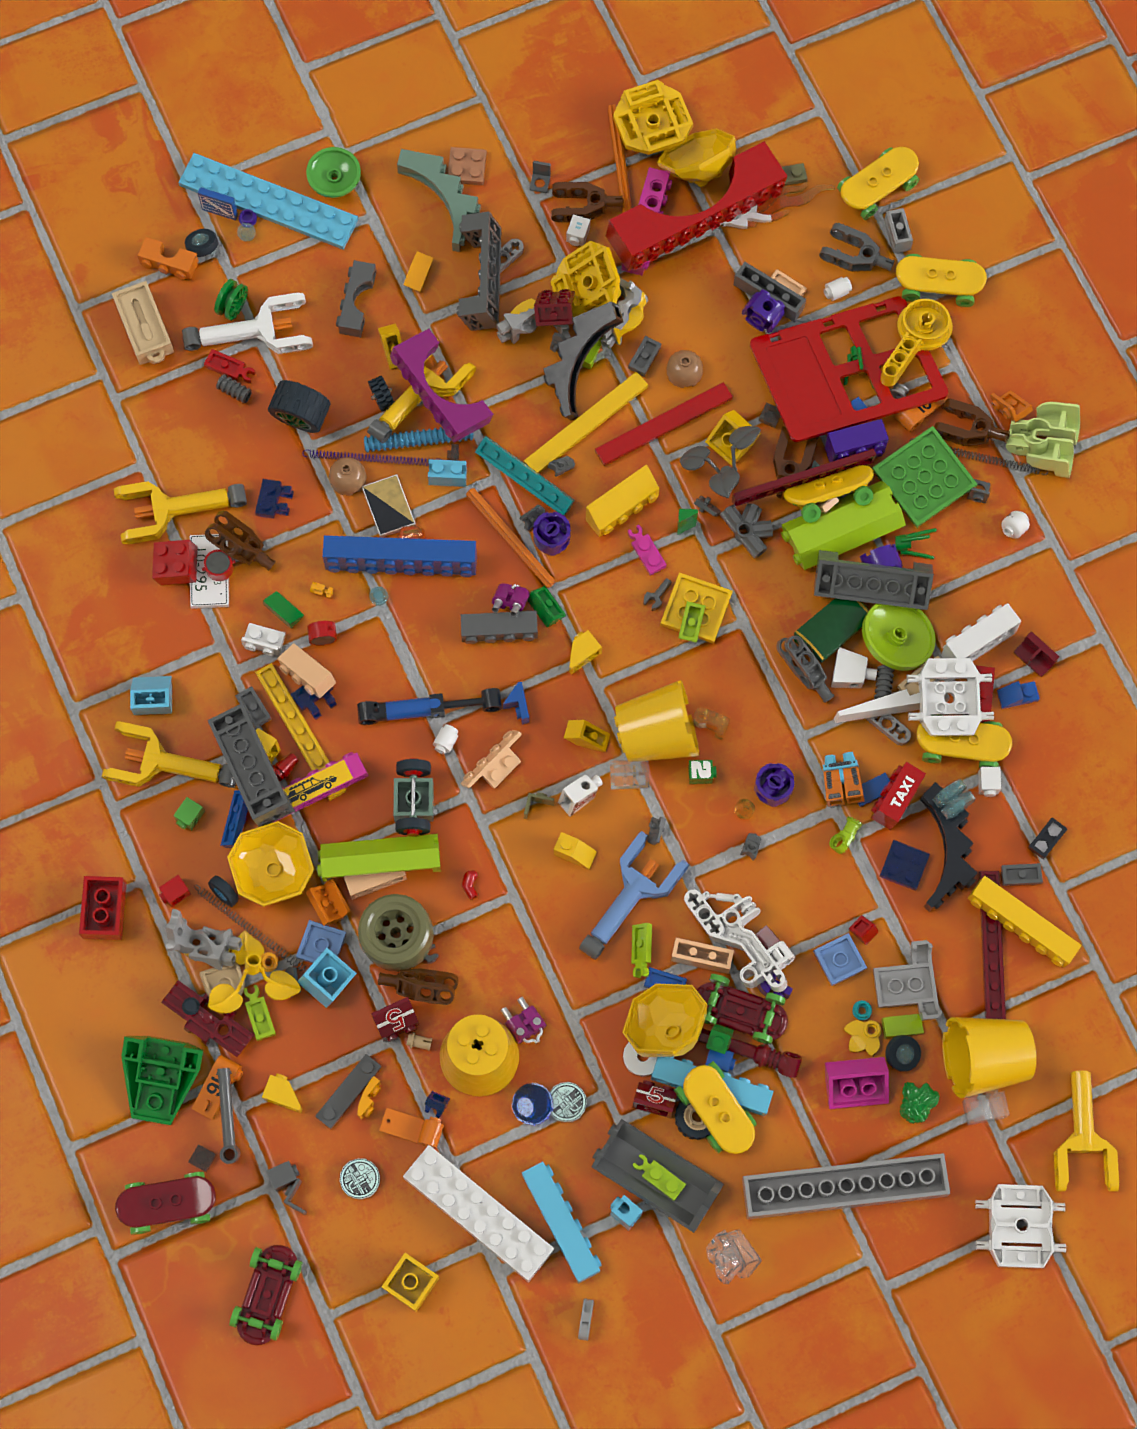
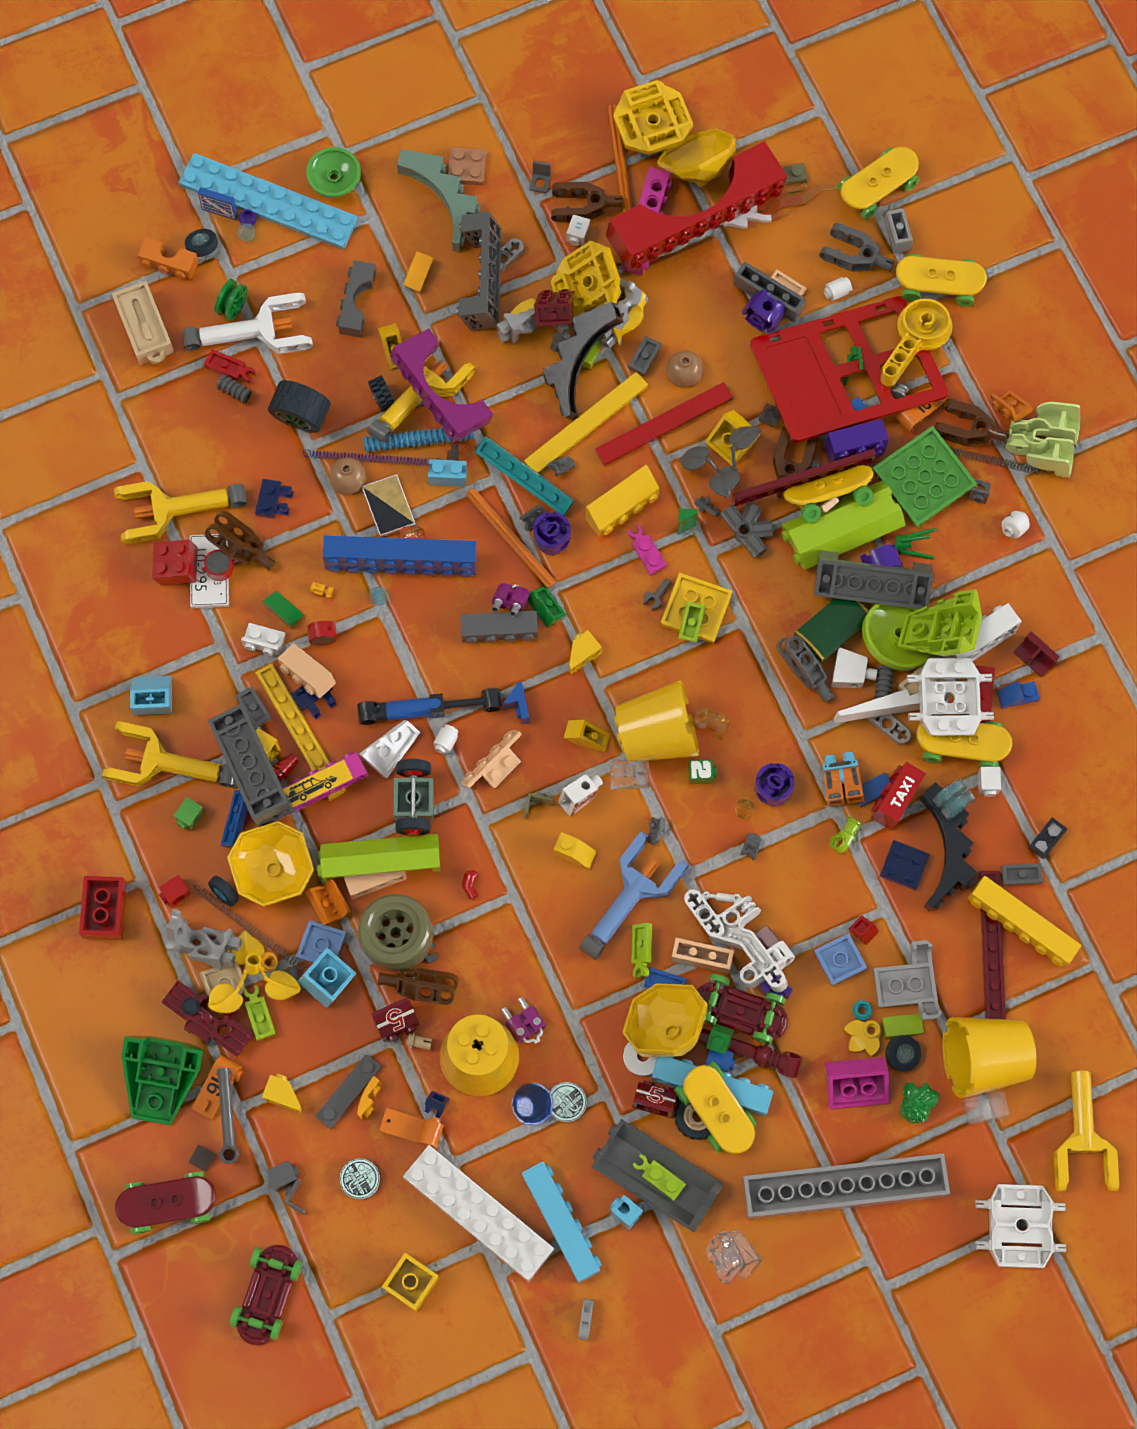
none -> white wing [358,720,420,778]
none -> lime wedge [897,589,982,656]

